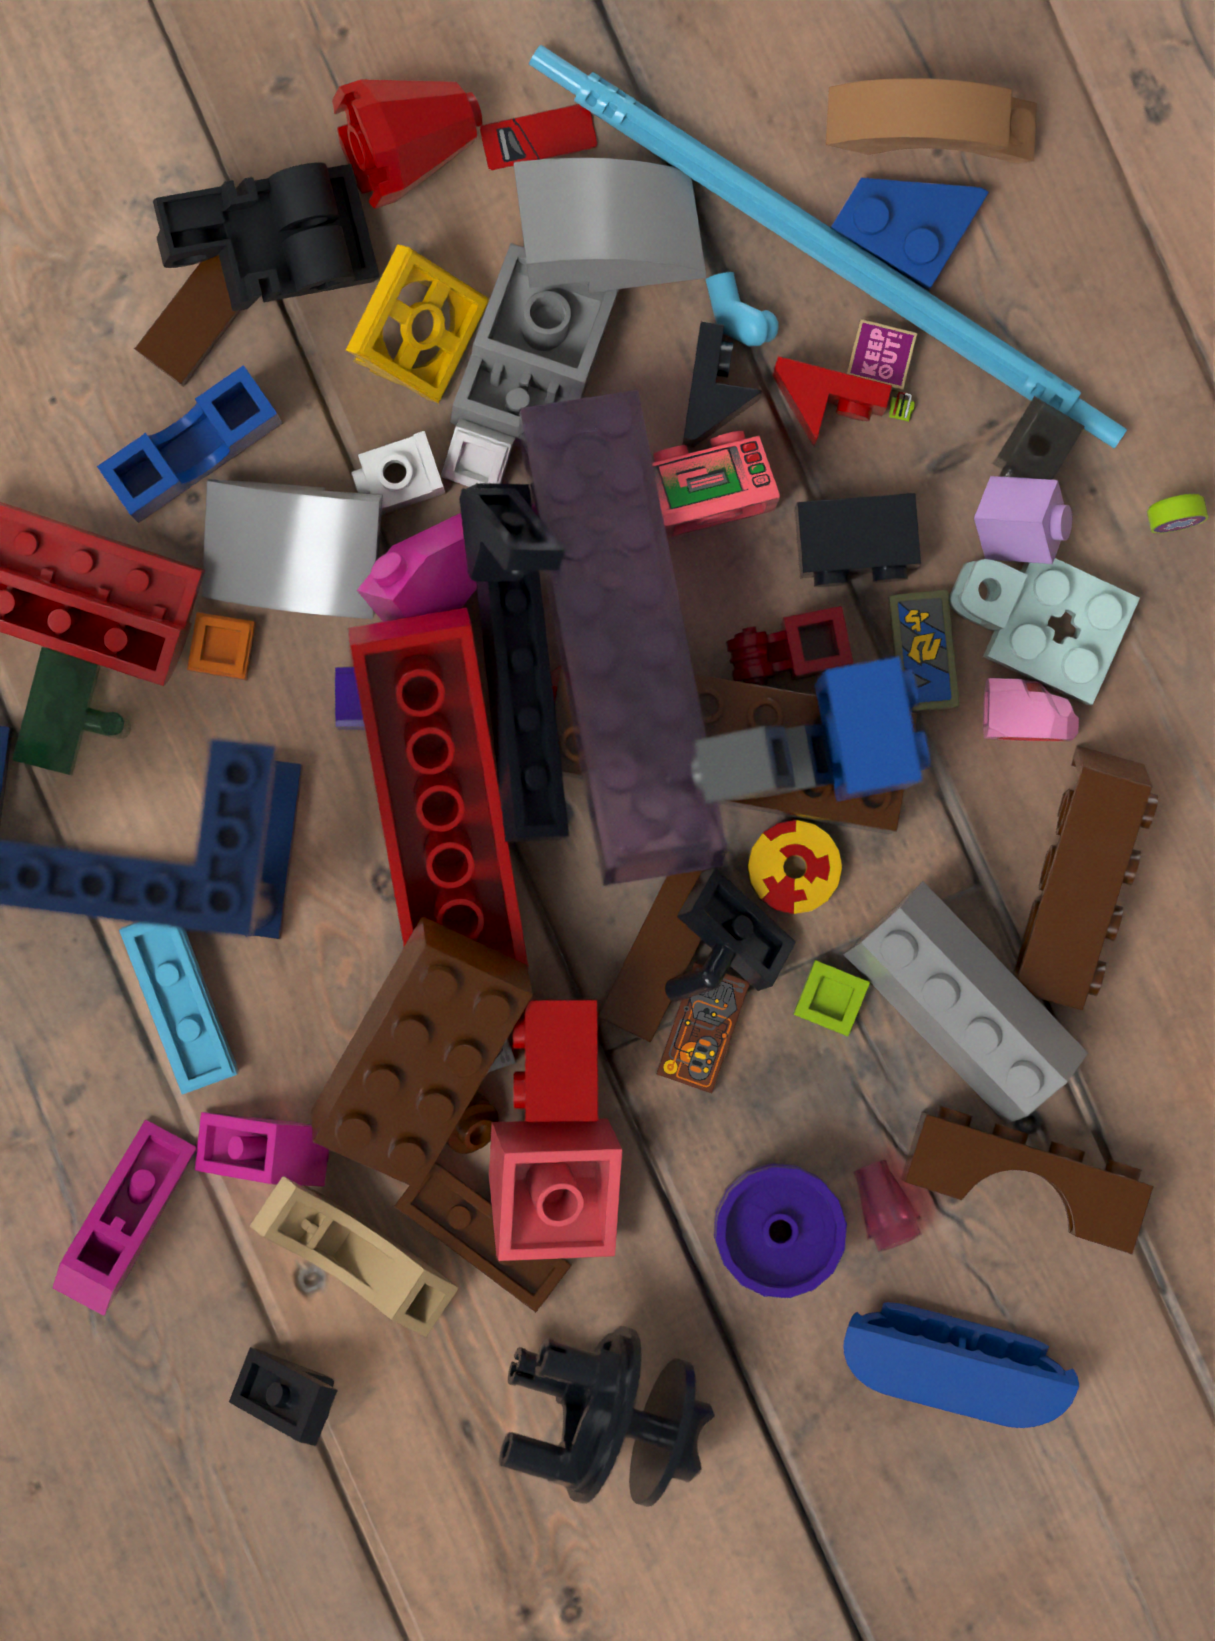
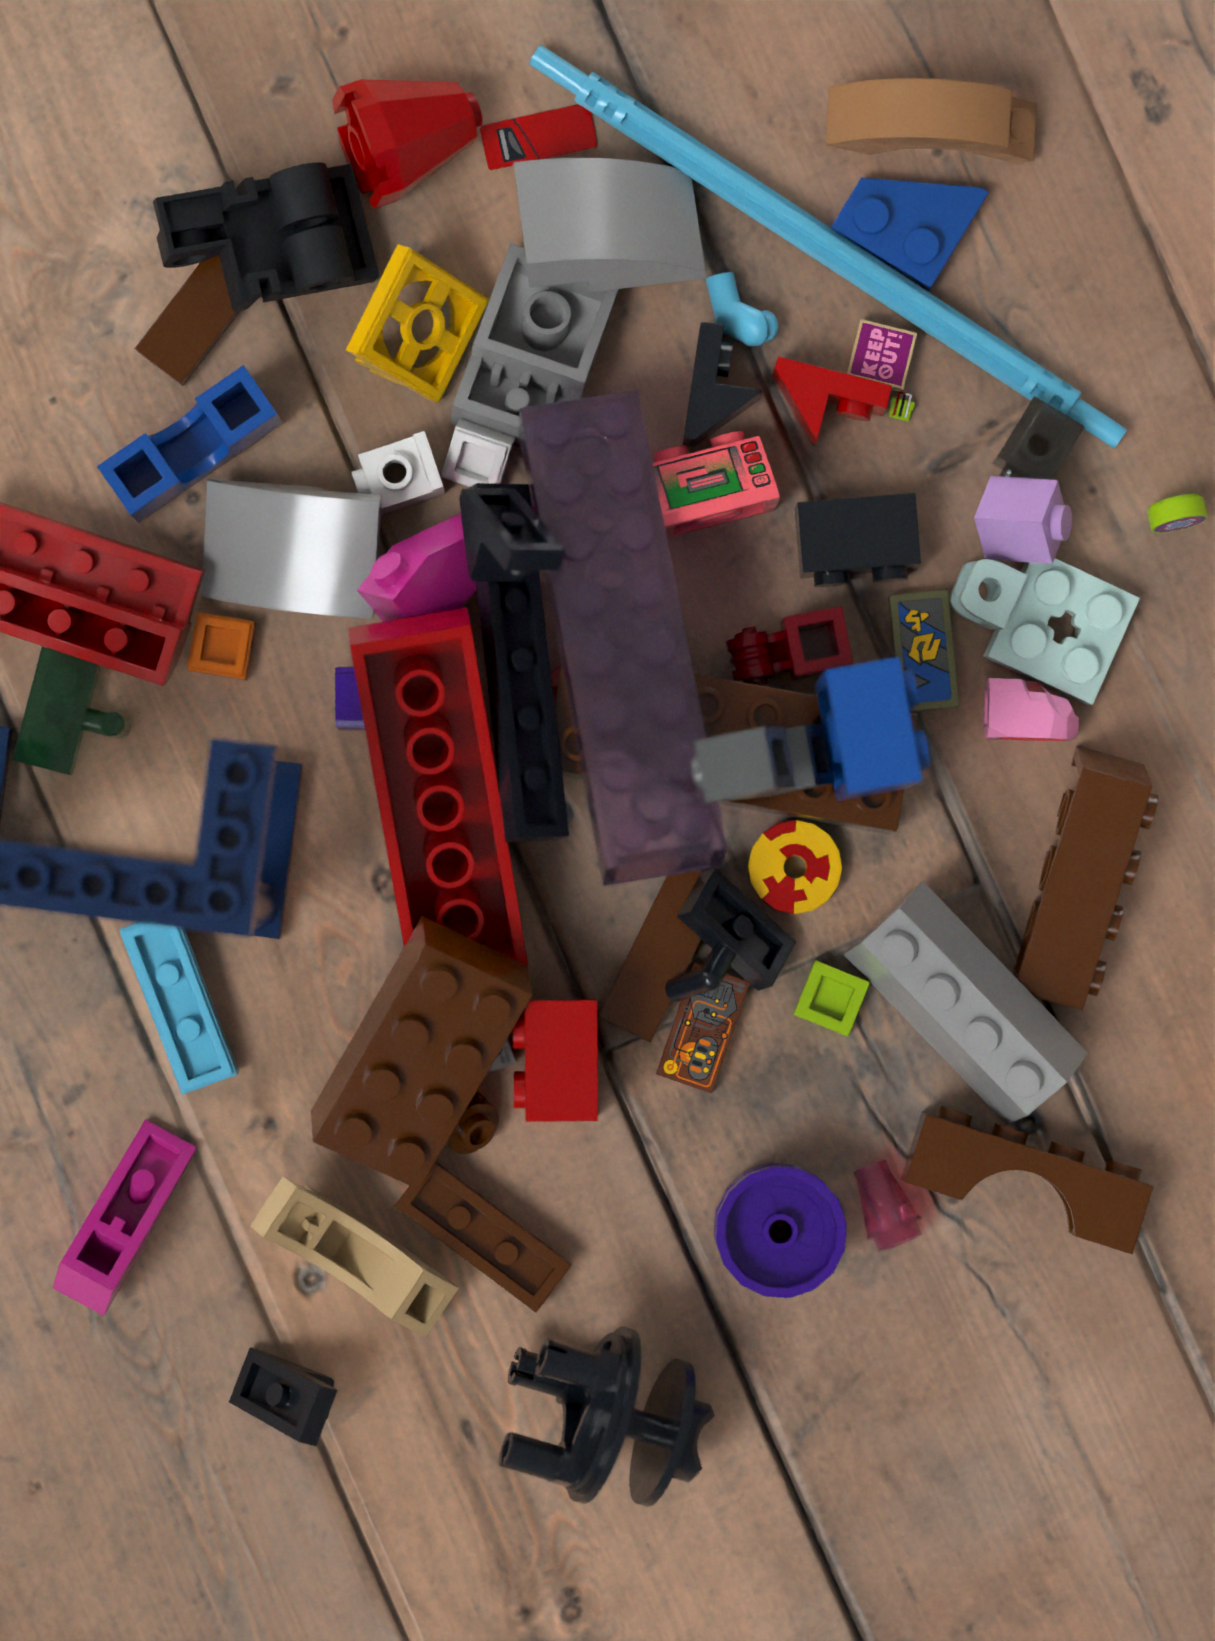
dark pink slope [195,1112,329,1187] -> none
coral slope [489,1118,622,1261] -> none
blue brick [843,1302,1079,1428] -> none

